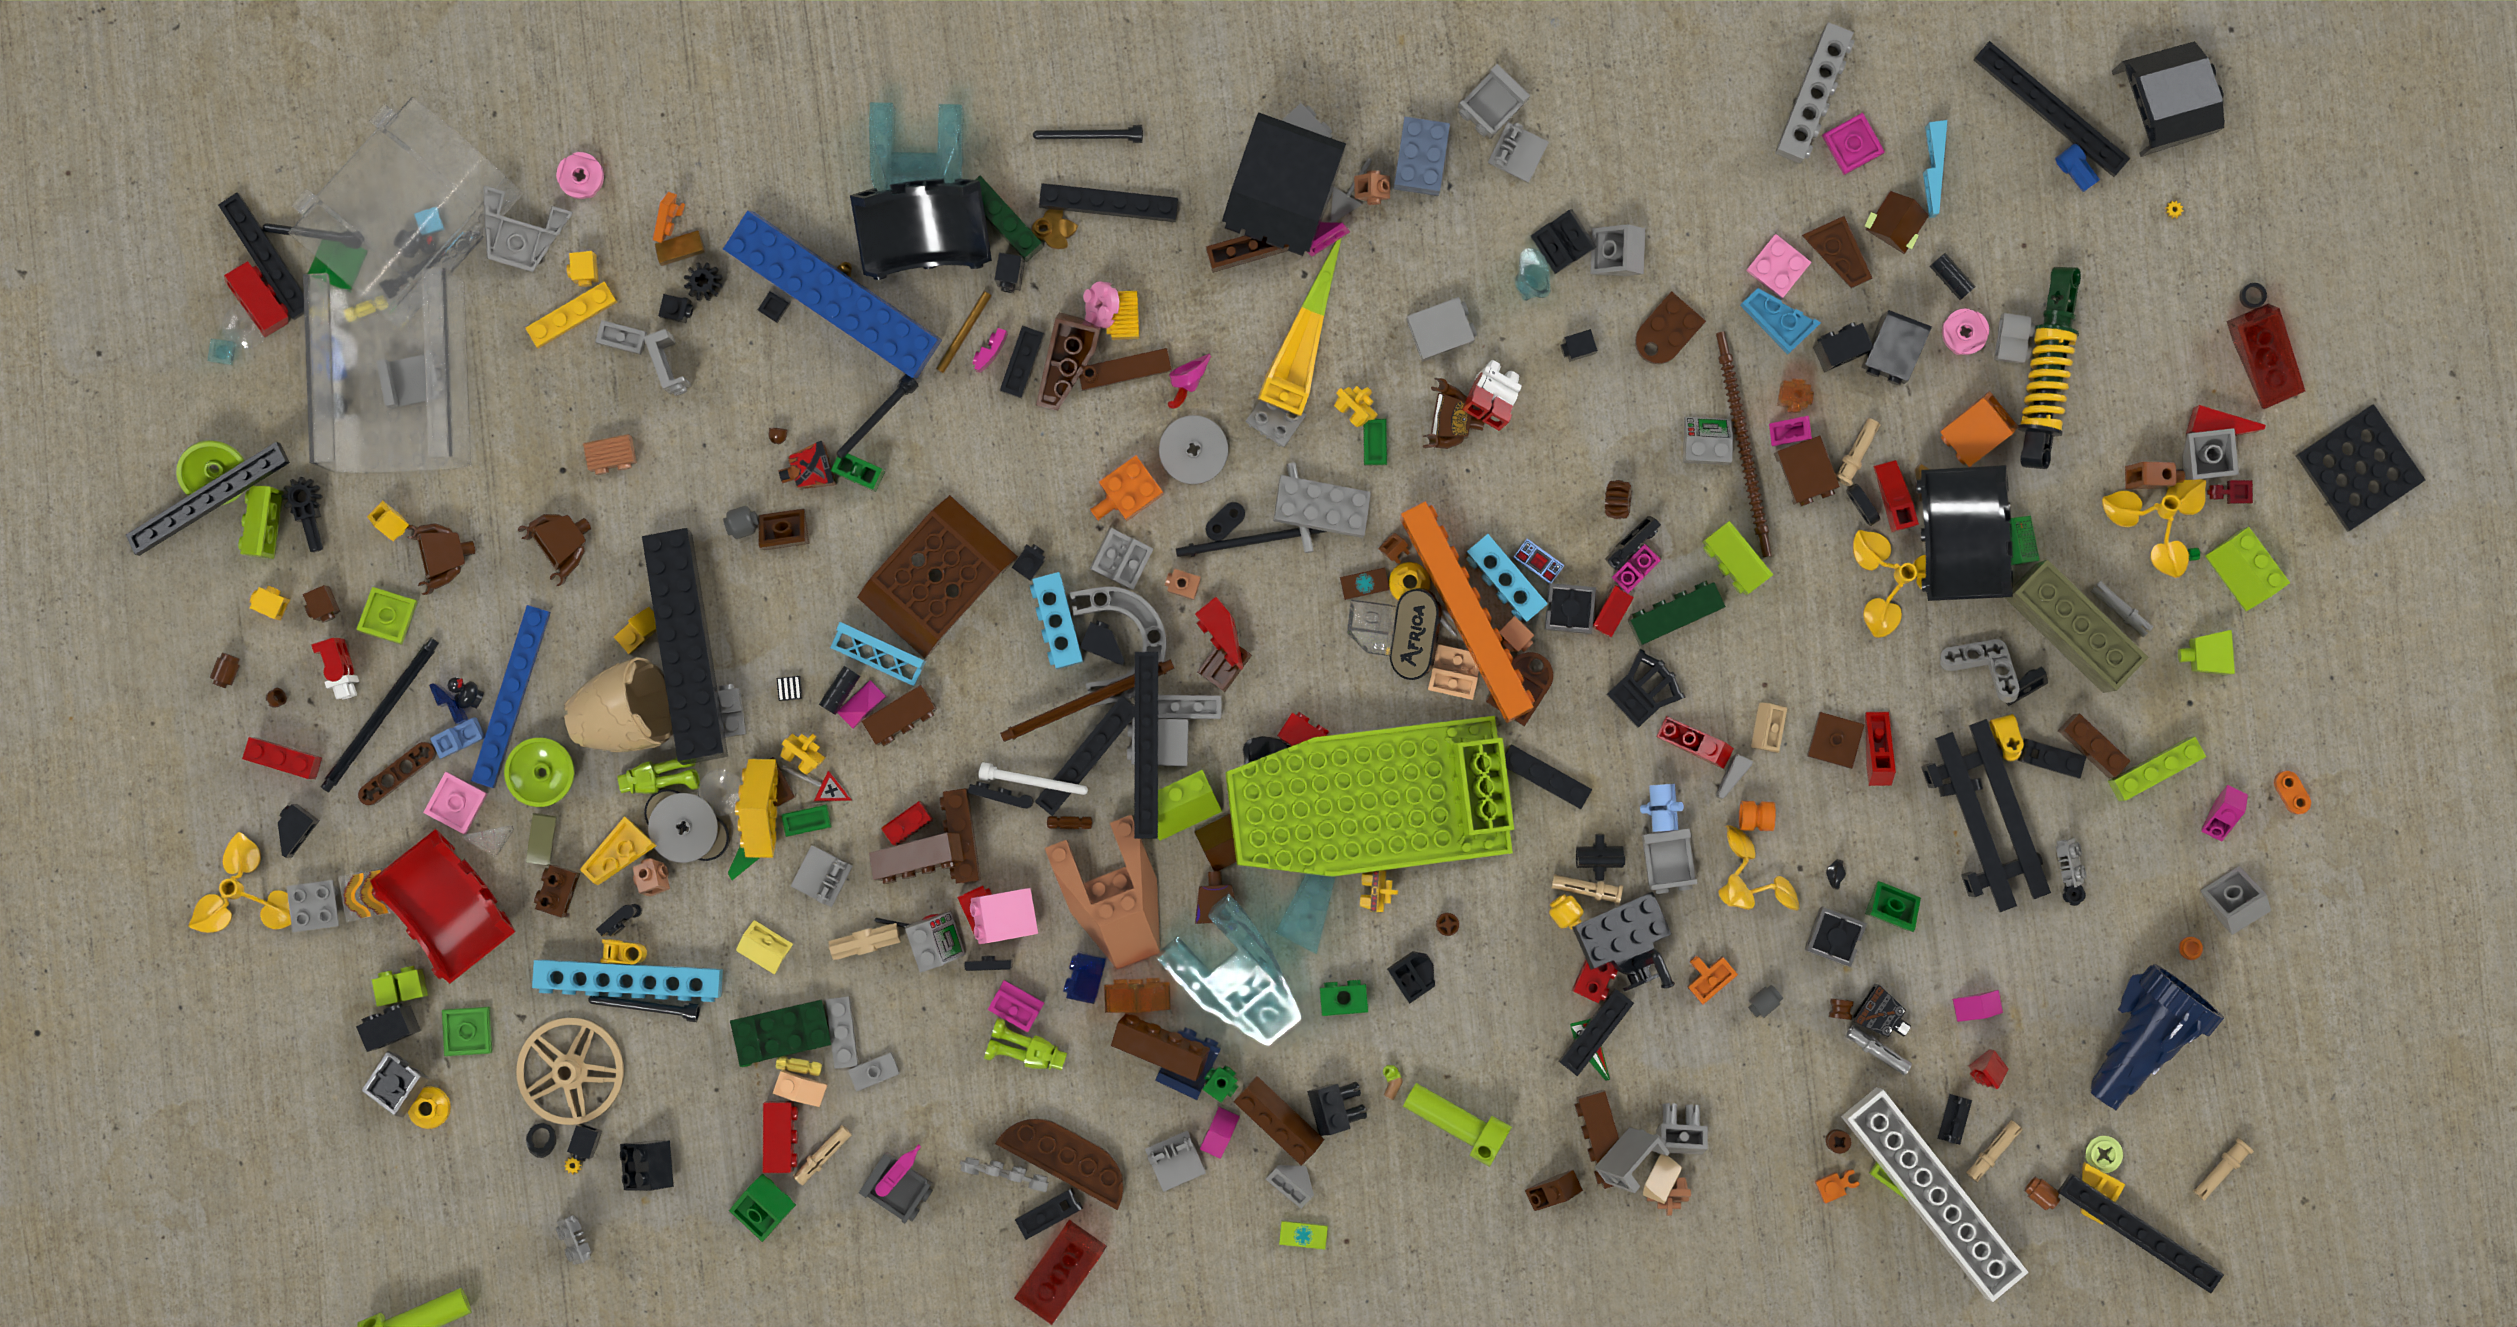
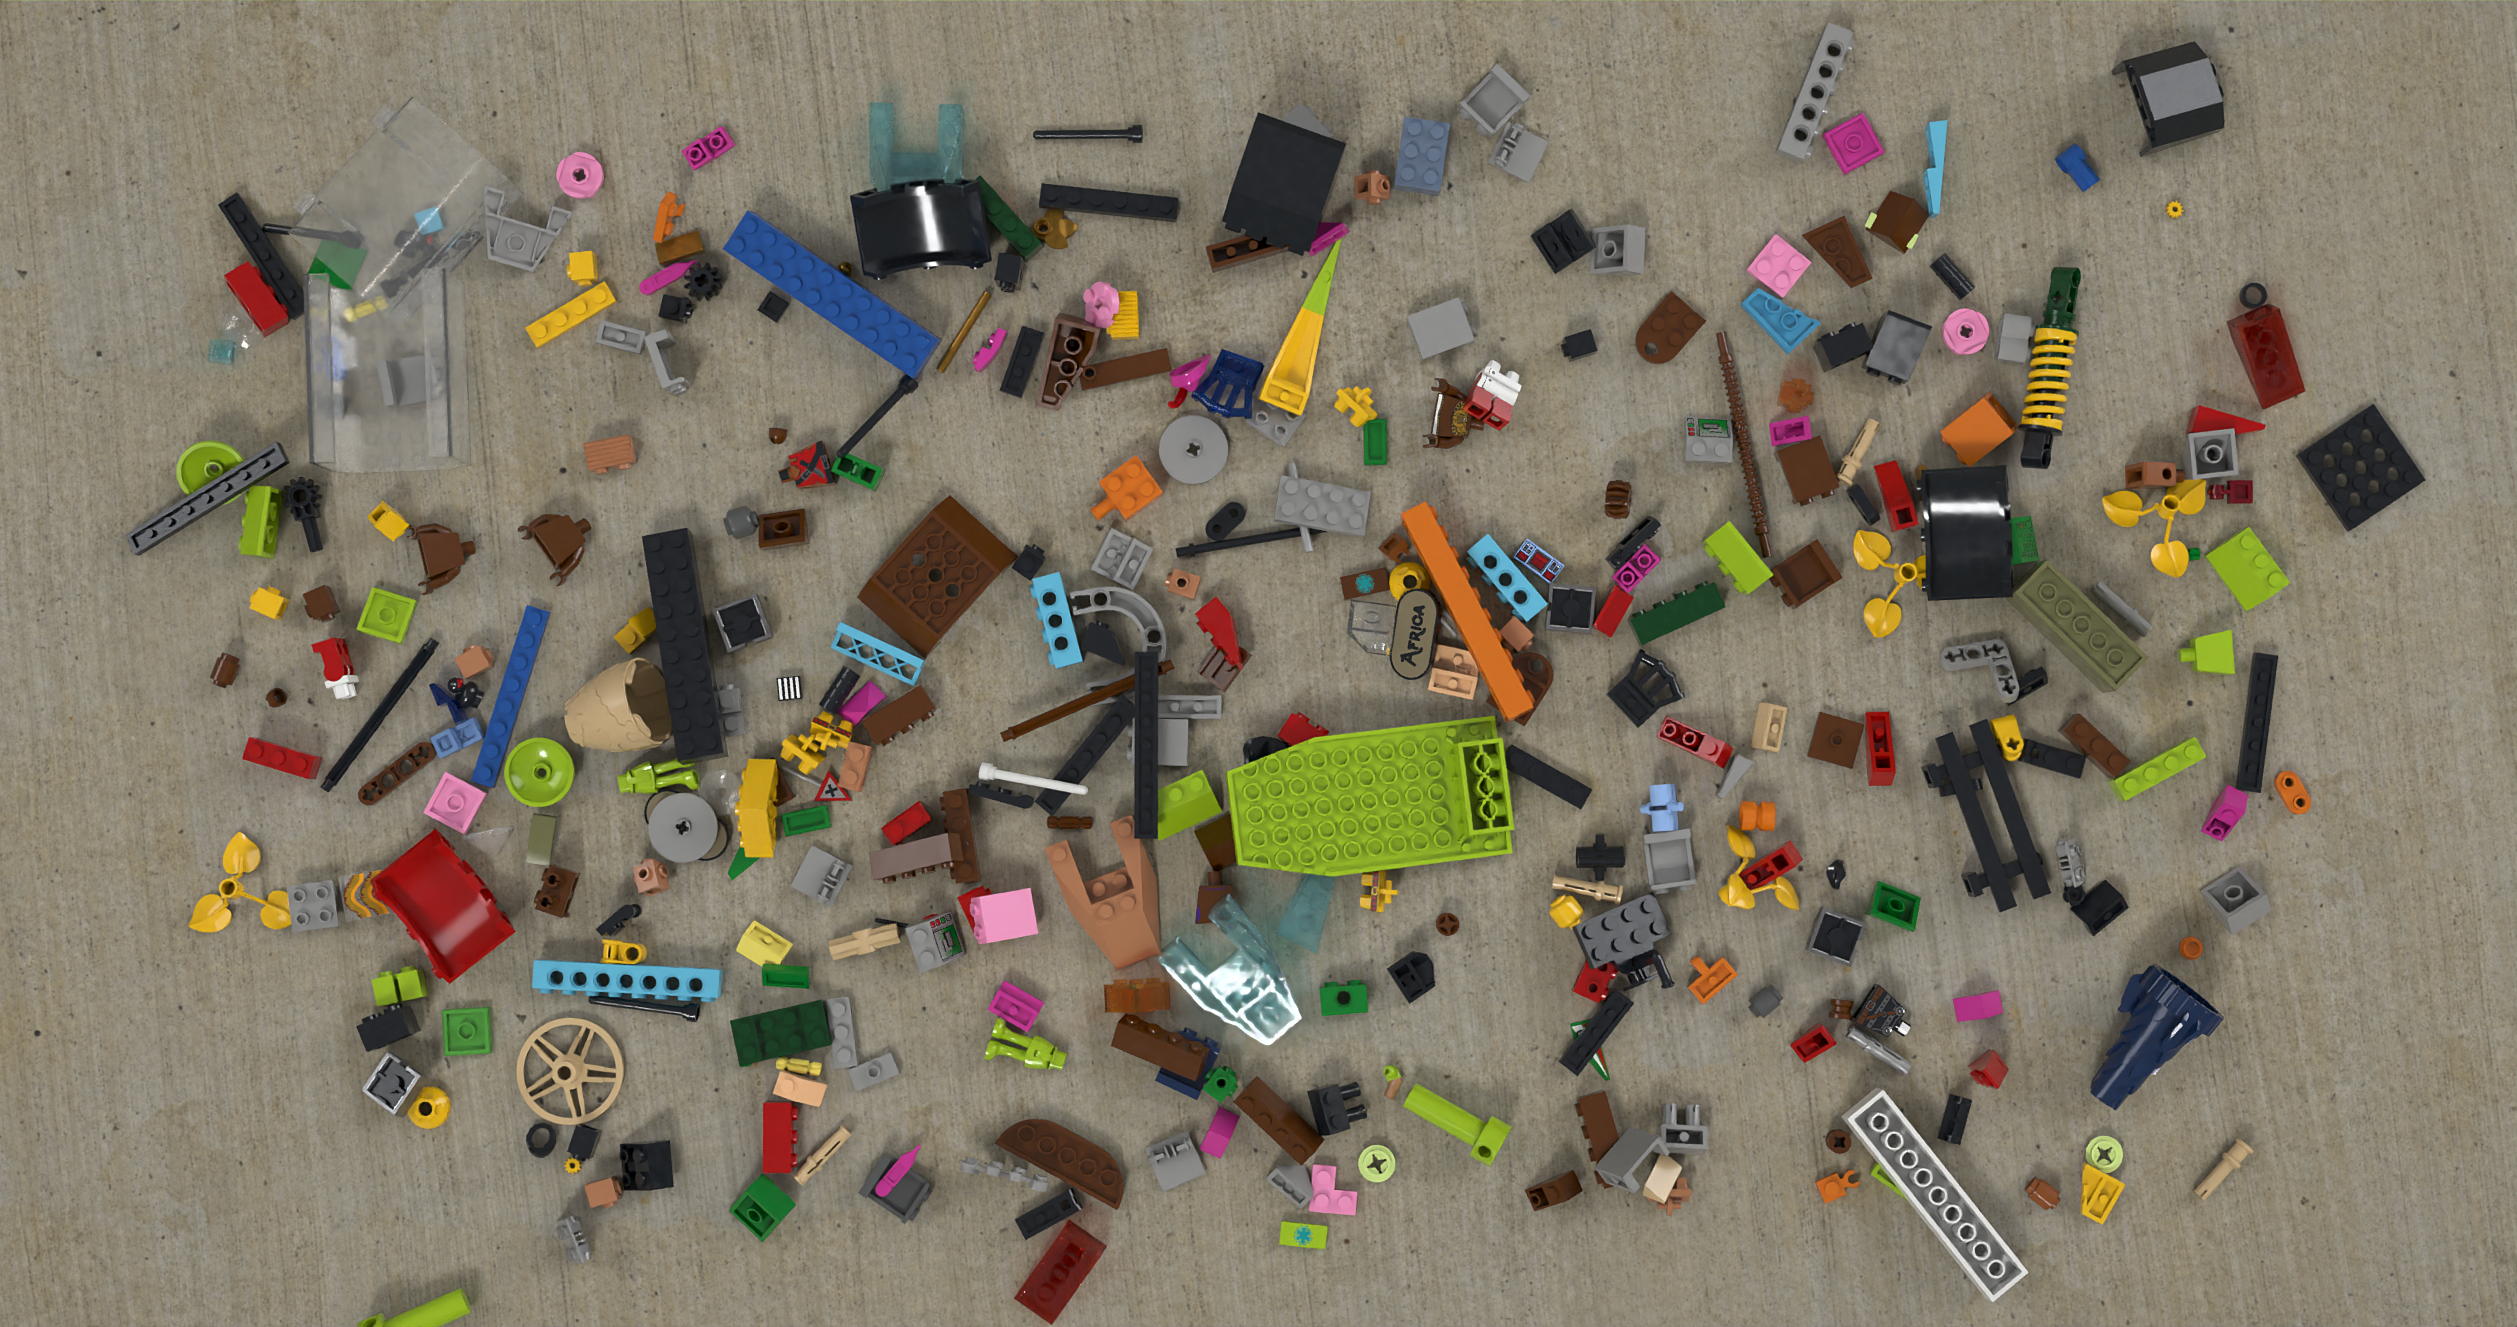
black slope [278,804,320,858] -> none
yellow wing [579,816,657,885] -> none
black plate [964,956,1013,971] -> none
clear blue slope [1063,951,1107,1004] -> none
light grey piece [1331,158,1372,222] -> none
clear light blue piece [1515,248,1551,301] -> none
tan pin [1966,1120,2023,1183] -> none
black plate [1973,41,2130,177] -> none
black tile [2057,1173,2224,1293] -> none
none -> nougat brick [454,644,494,680]
none -> nougat brick [584,1175,623,1209]
none -> dark pink piece [639,259,697,296]
none -> dark pink slope [681,126,736,171]
none -> black piece [712,593,774,654]
none -> green tile [762,964,810,989]
none -> yellow hips [809,711,853,751]
none -> nougat brick [837,742,873,792]
none -> clear blue plate [1191,349,1265,419]
none -> bright pink plate [1309,1164,1357,1215]
none -> yellowish green gear [1358,1145,1395,1182]
none -> red slope [1727,840,1803,890]
none -> reddish brown panel [1769,539,1843,609]
none -> red slope [1790,1023,1837,1063]
none -> black panel [2070,880,2129,937]
none -> black plate [2235,652,2278,793]

